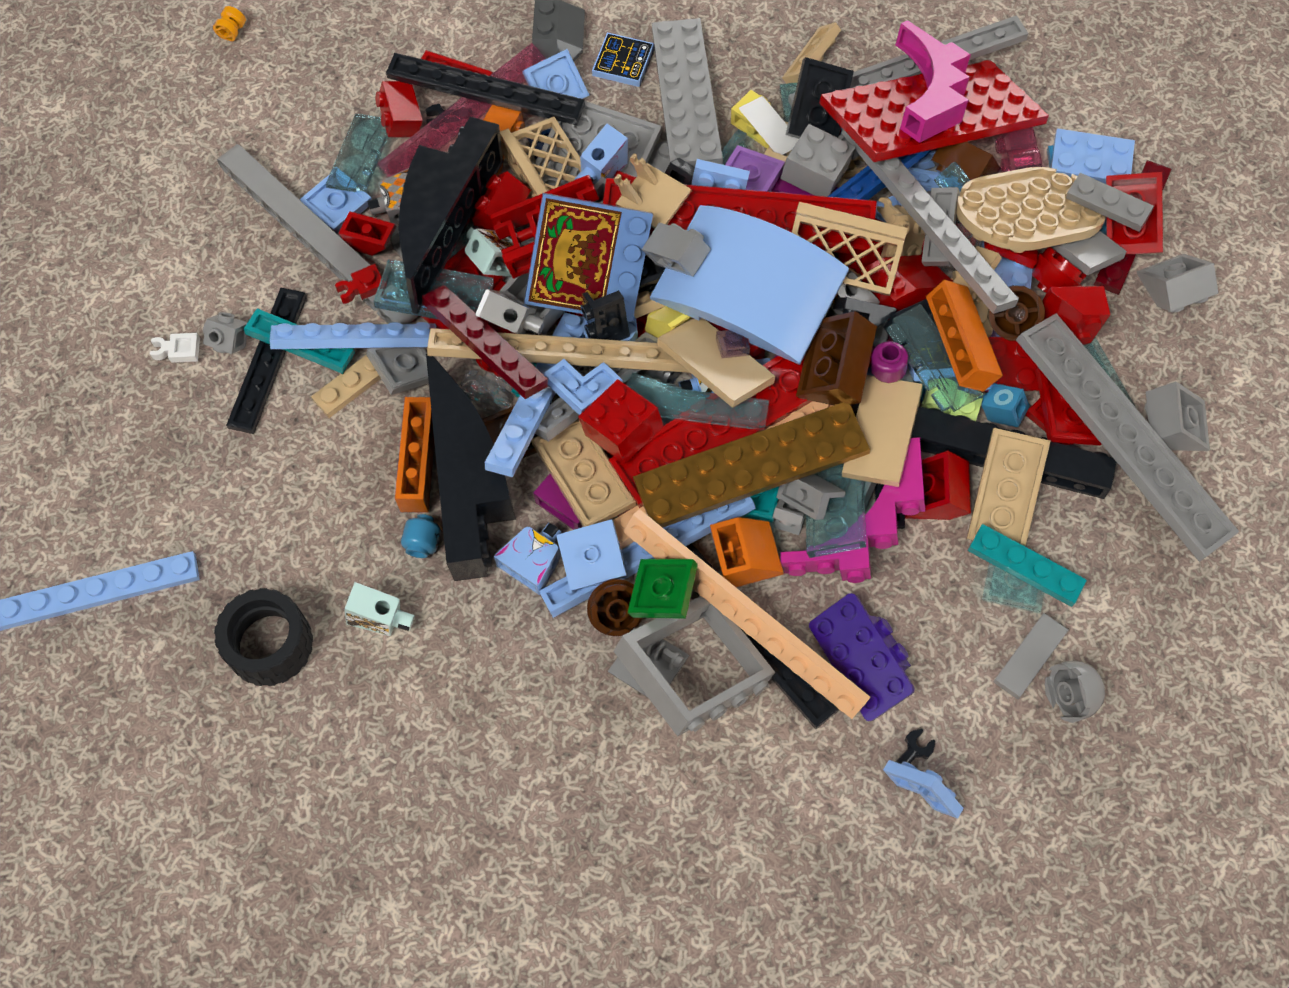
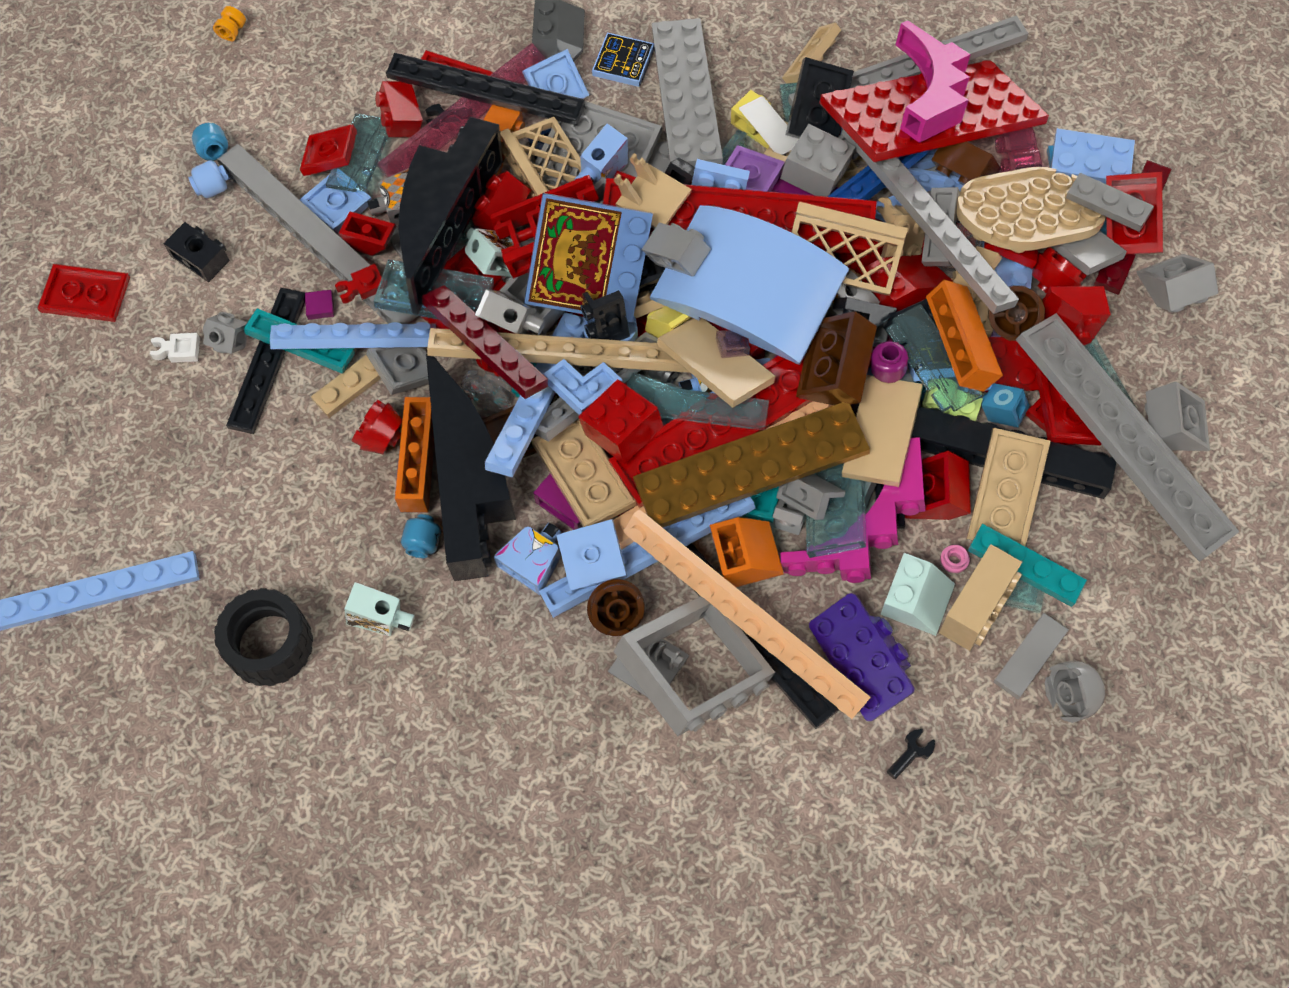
green plate [628,559,698,619] -> none
light blue plate [883,760,964,819] -> none
clear light blue tile [934,162,970,191] -> none
none -> red tile [37,264,130,322]
none -> black brick [163,222,230,283]
none -> light blue head [188,160,230,198]
none -> dark azure head [192,122,229,161]
none -> red tile [300,124,357,176]
none -> magenta tile [305,290,334,320]
none -> red cone [352,399,403,455]
none -> light aqua slope [881,553,955,636]
none -> tan brick [939,544,1022,651]
none -> bright pink plate [940,545,970,573]

